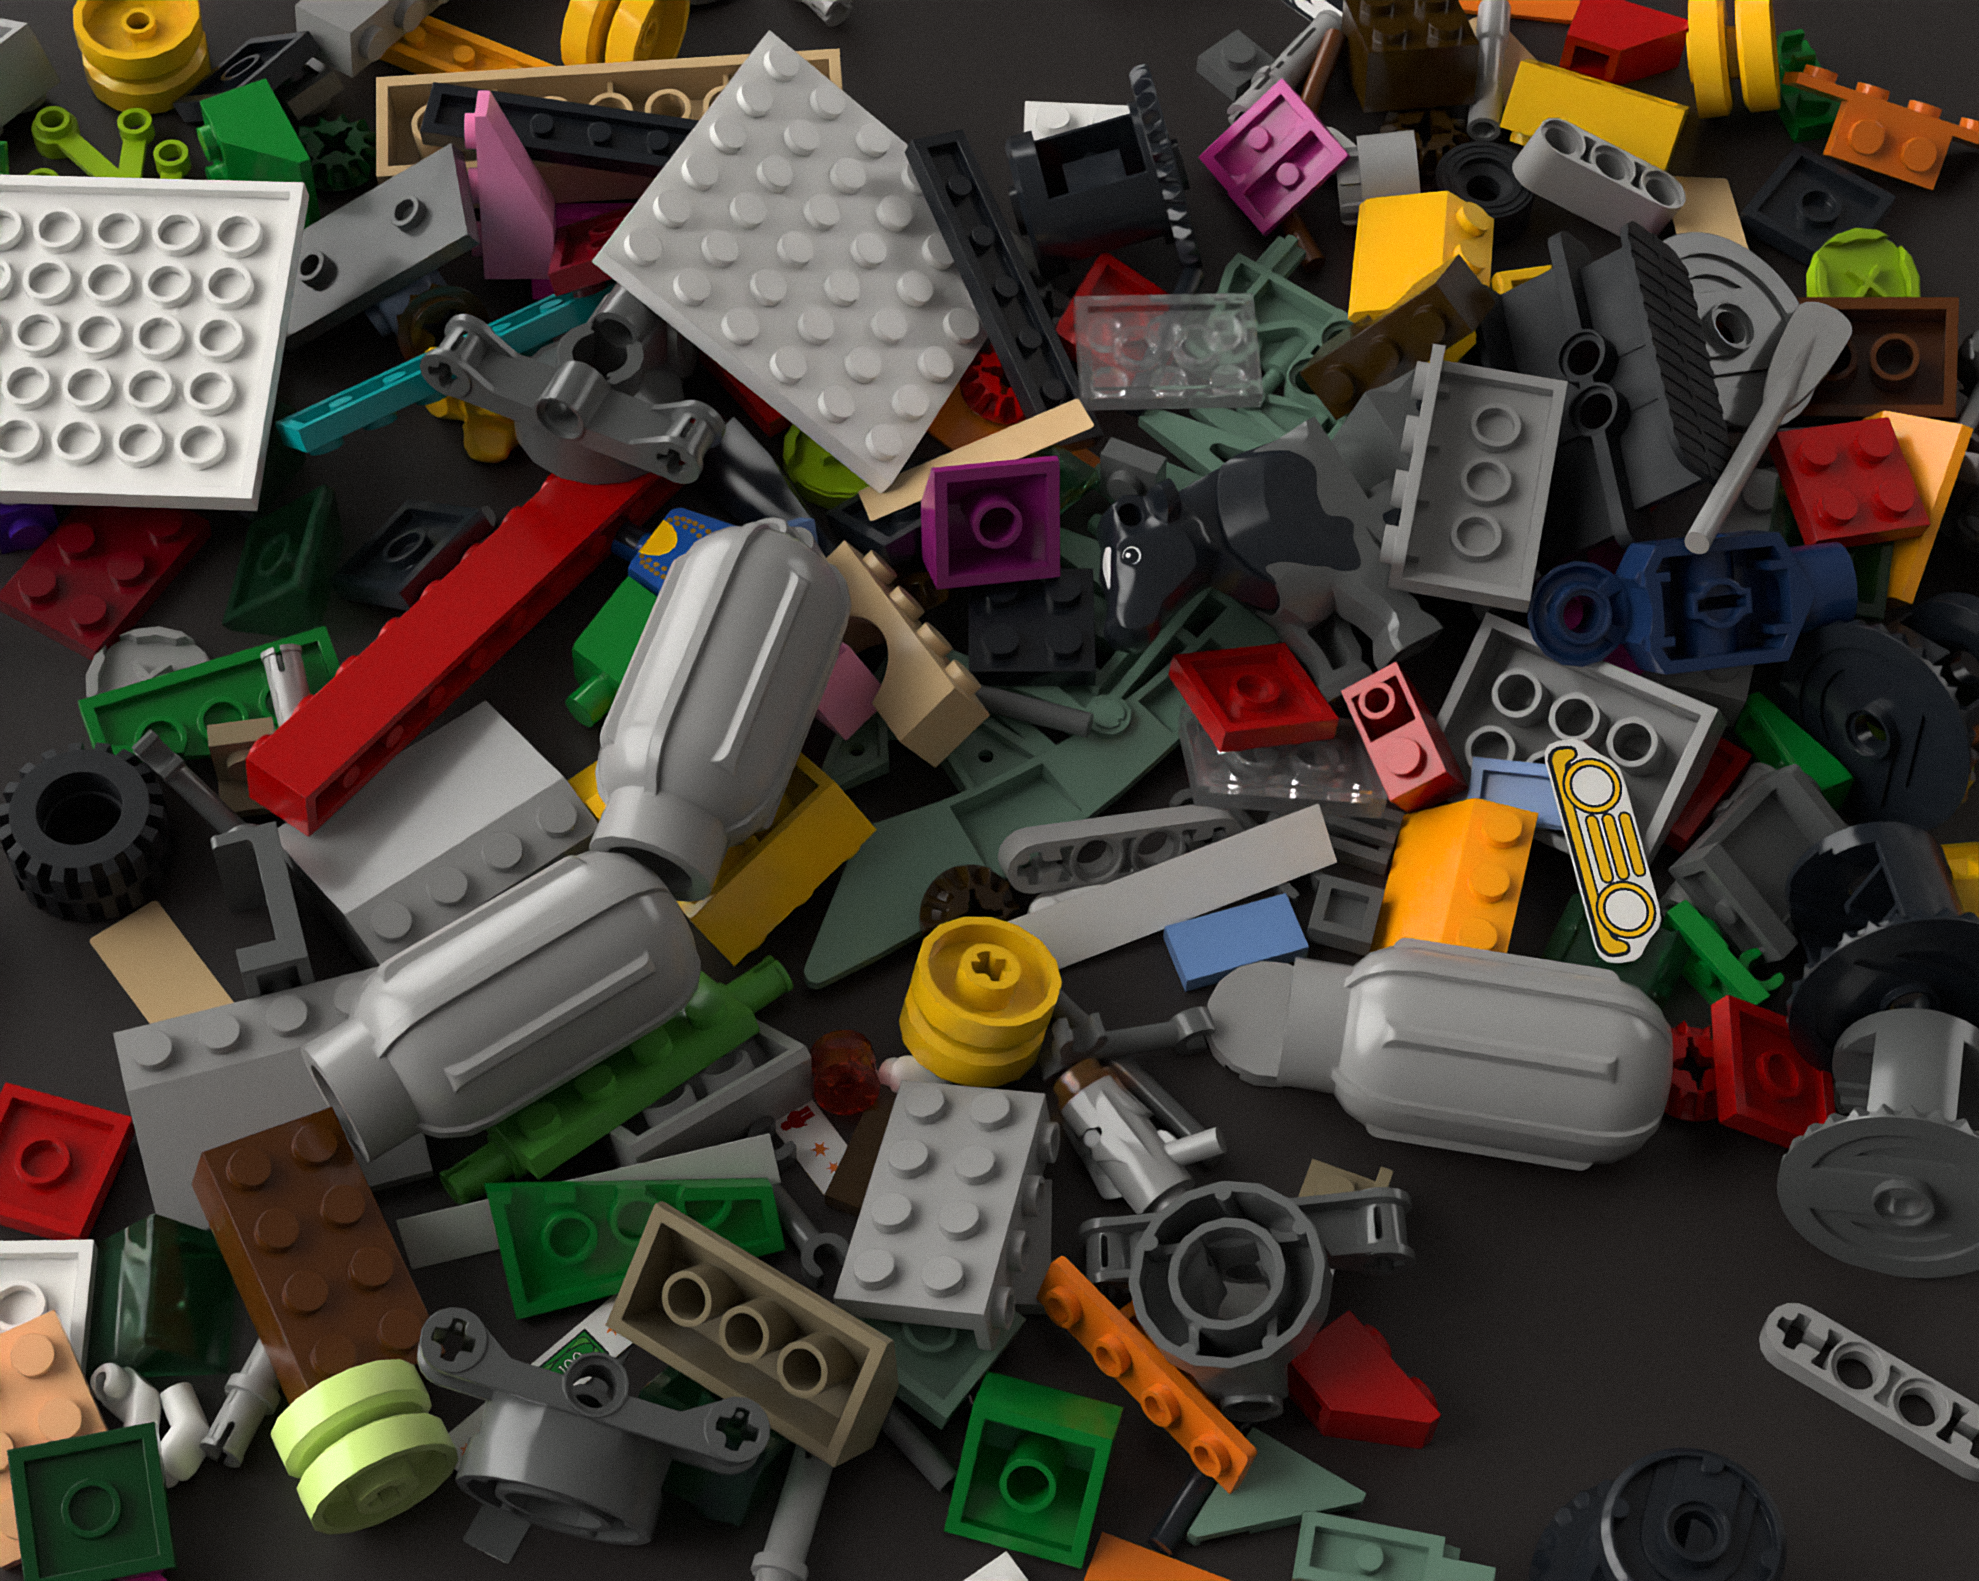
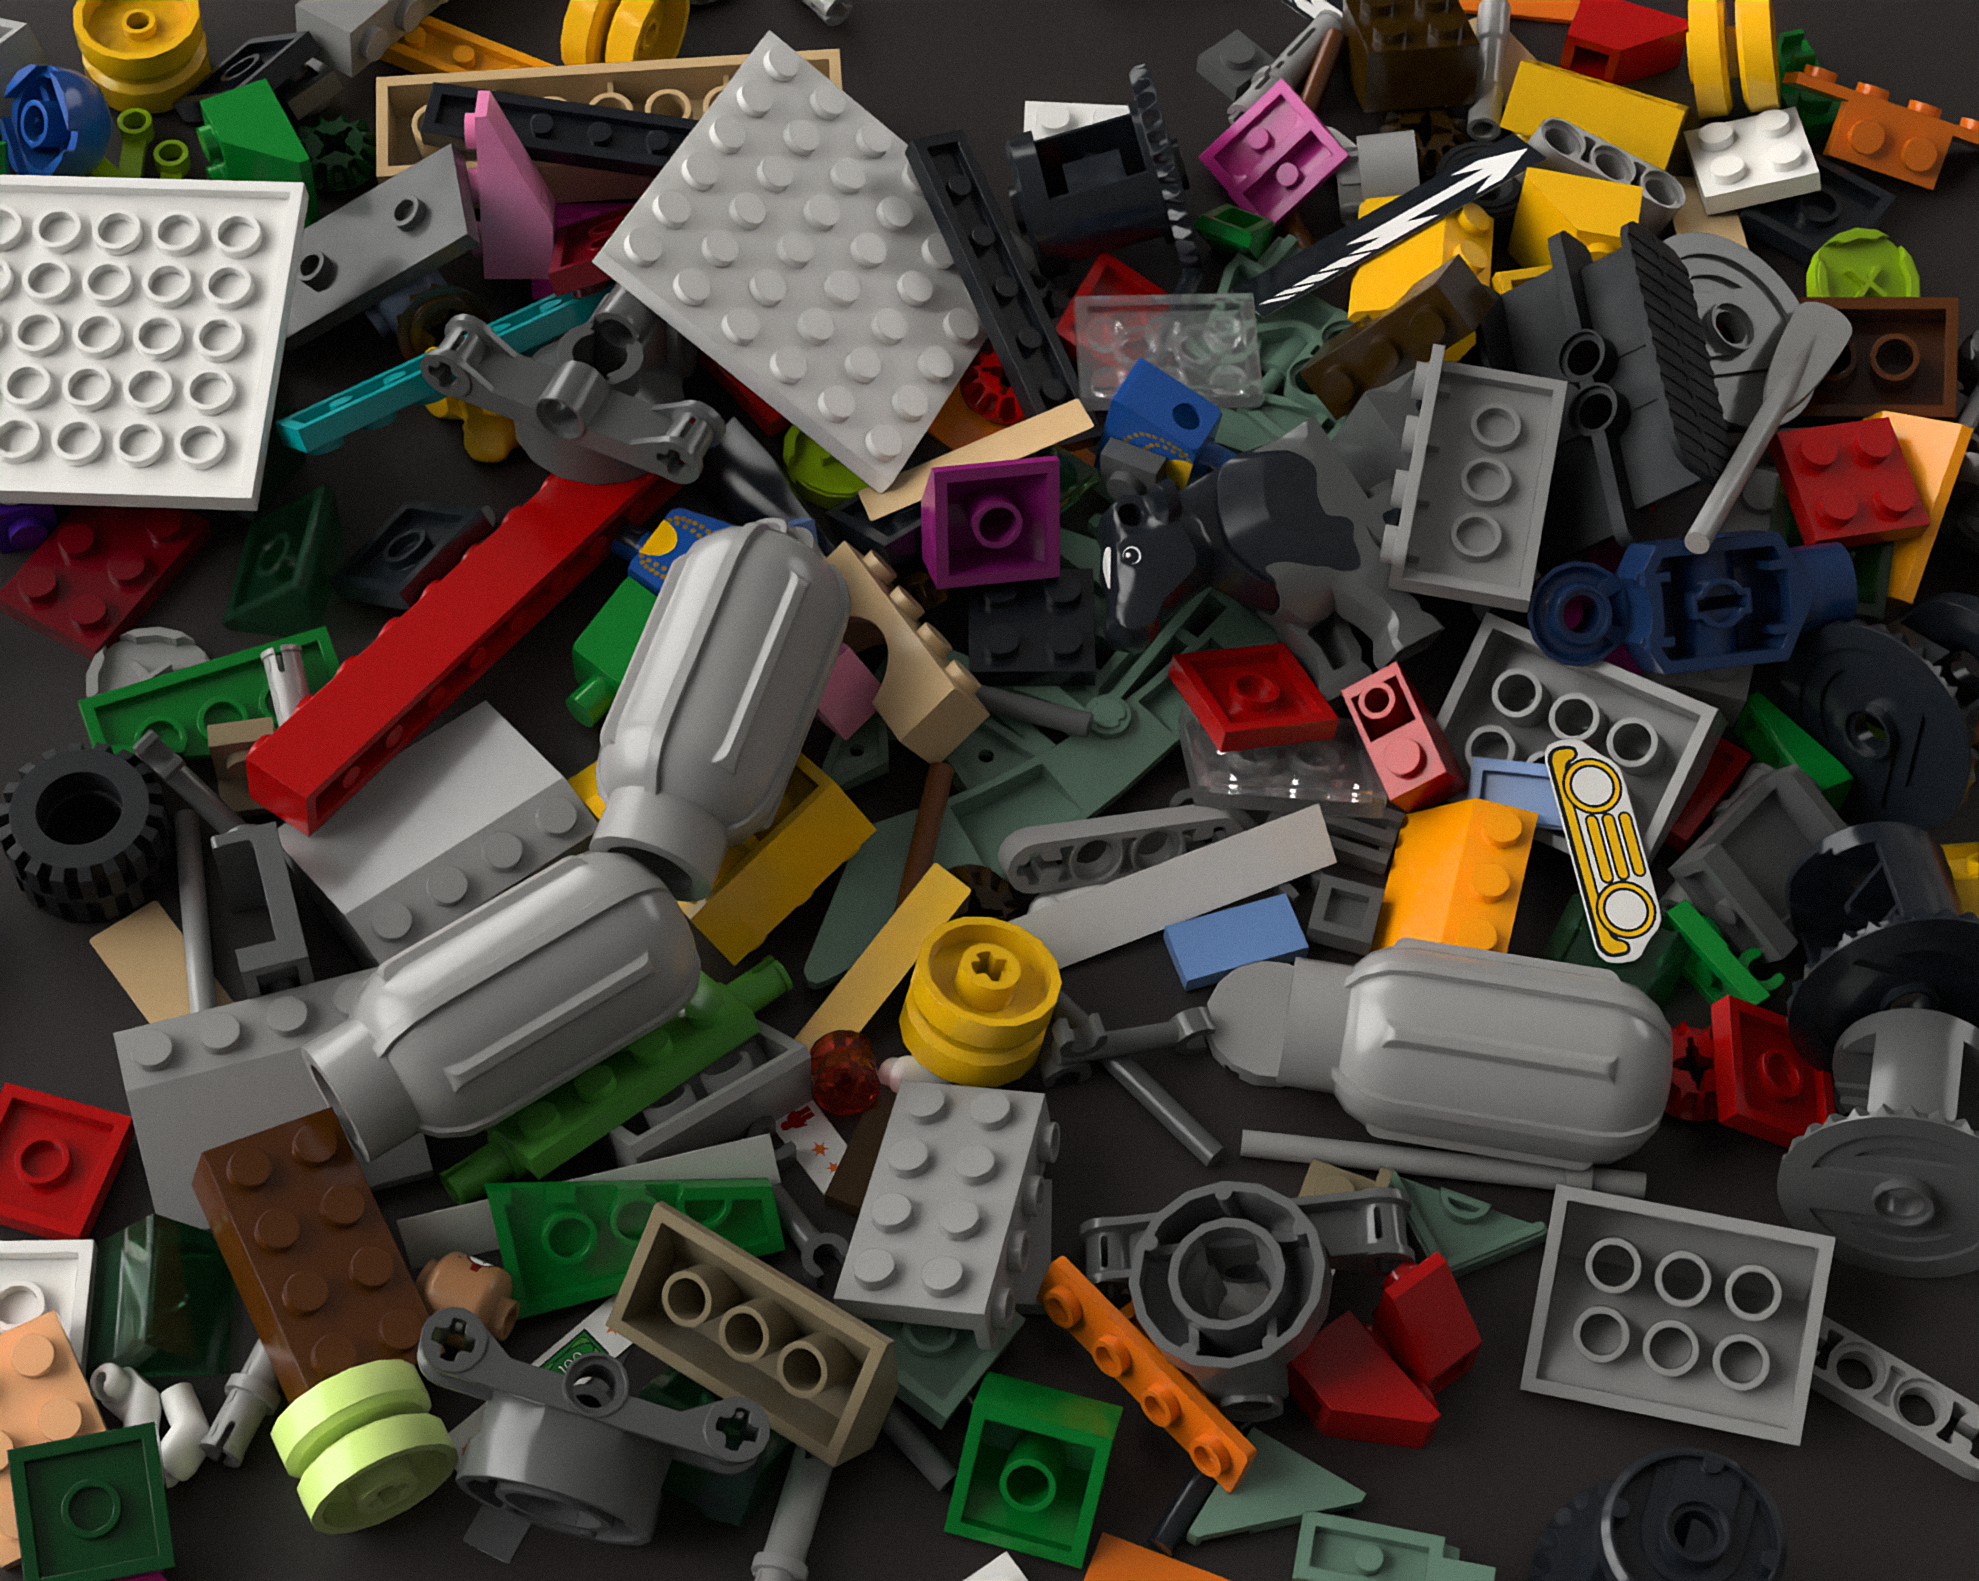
light grey piece [1053,1058,1227,1215] -> none
none -> blue cylinder [0,64,113,177]
none -> light grey bar [173,809,217,1014]
none -> medium nougat head [415,1251,520,1351]
none -> yellow sticker [794,863,971,1084]
none -> reddish brown bar [893,762,955,914]
none -> blue torso [1094,357,1237,492]
none -> green slope [1194,203,1277,262]
none -> black sticker [1231,133,1548,318]
none -> light grey bar [1240,1129,1646,1199]
none -> red slope [1372,1251,1482,1397]
none -> sand green tile [1388,1168,1548,1279]
none -> yellow slope [1507,167,1643,269]
none -> light grey slope [1520,1184,1836,1446]
none -> white plate [1683,107,1821,216]

